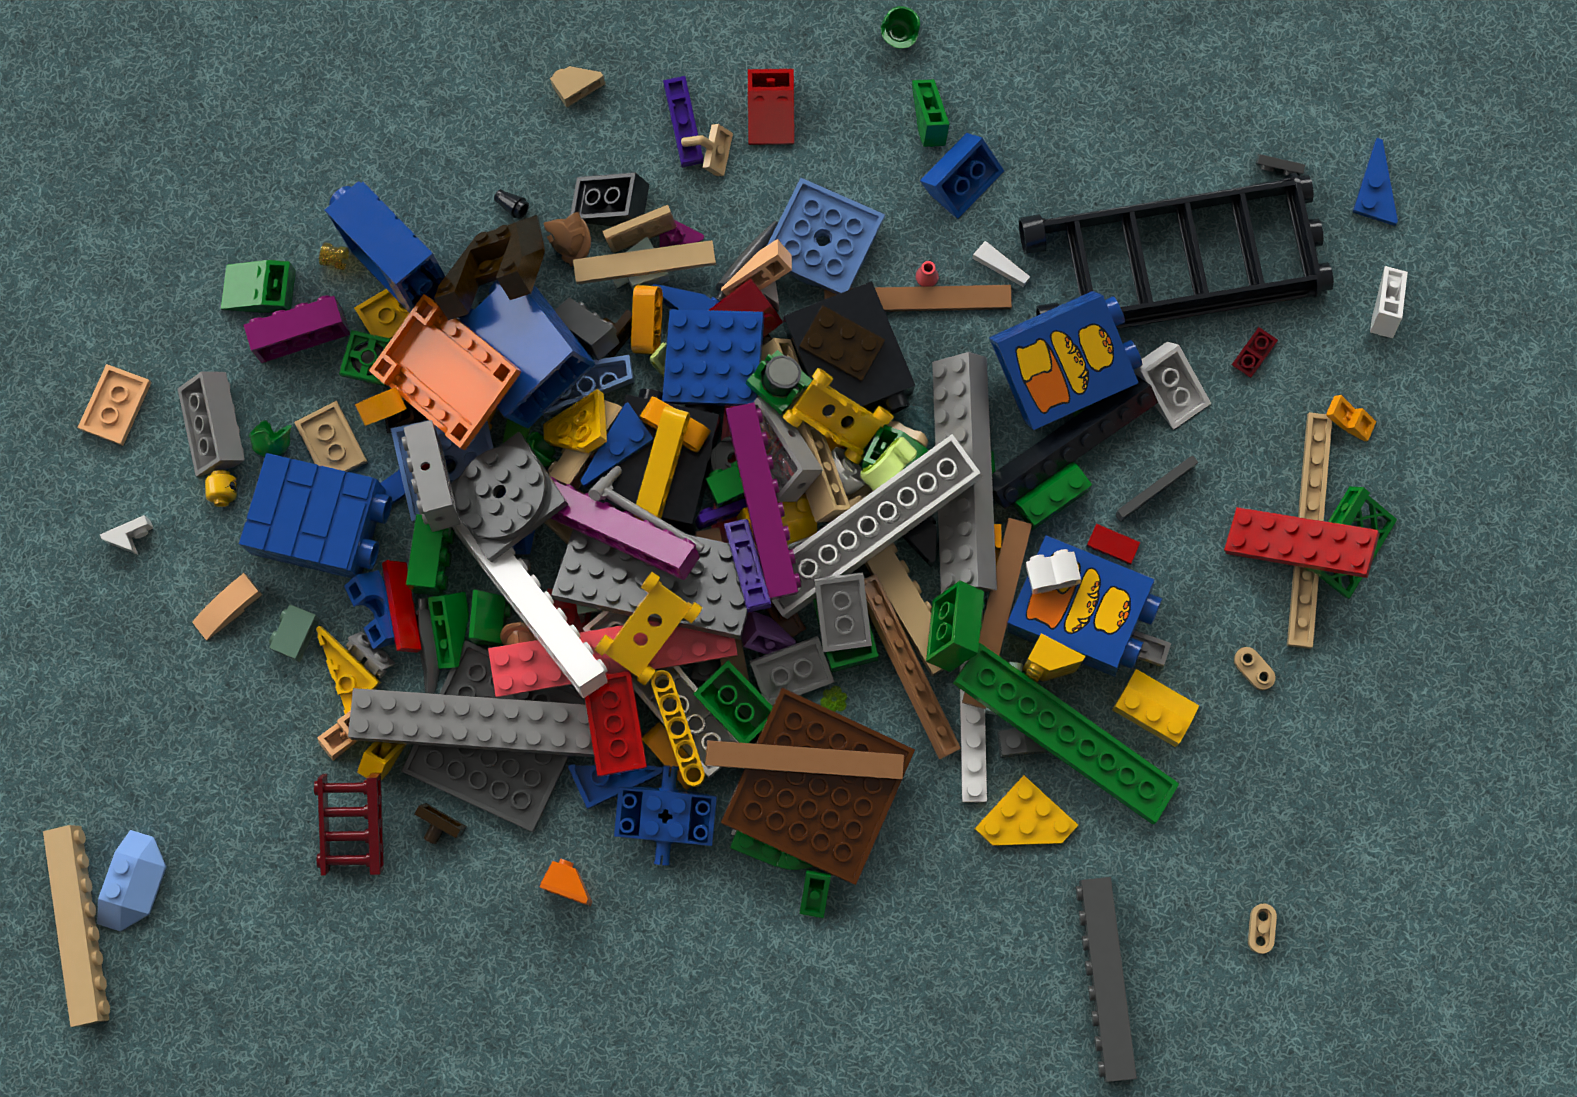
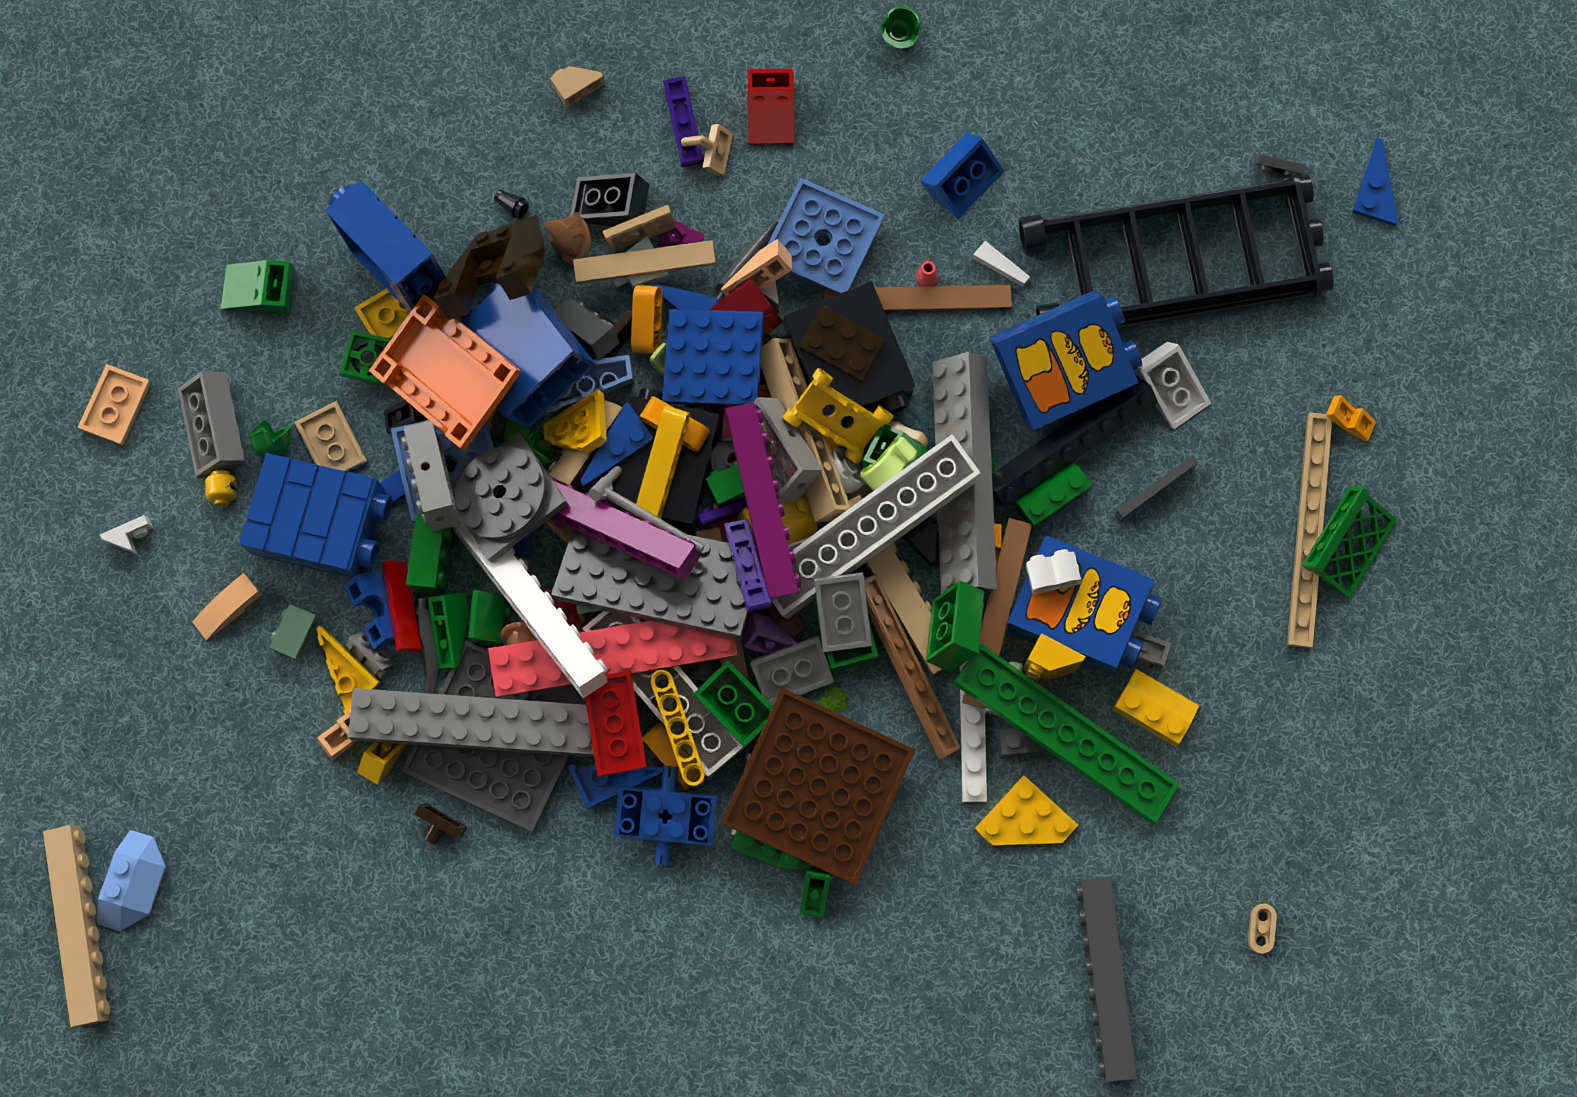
magenta brick [243,295,350,363] -> none
dark red fence [314,773,384,876] -> none
clear yellow wheel [319,242,349,270] -> none
light orange beam [355,387,407,426] -> none
orange slope [540,859,592,906] -> none
yellow piece [594,572,703,686] -> none
medium nougat tile [705,740,904,780] -> none
piece [745,350,813,415] -> none
green slope [912,79,950,147] -> none
red tile [1087,523,1140,565] -> none
red plate [1224,507,1380,578] -> none
dark red slope [1231,327,1278,378] -> none
tan plate [1234,647,1275,690] -> none
white slope [1370,266,1408,338] -> none

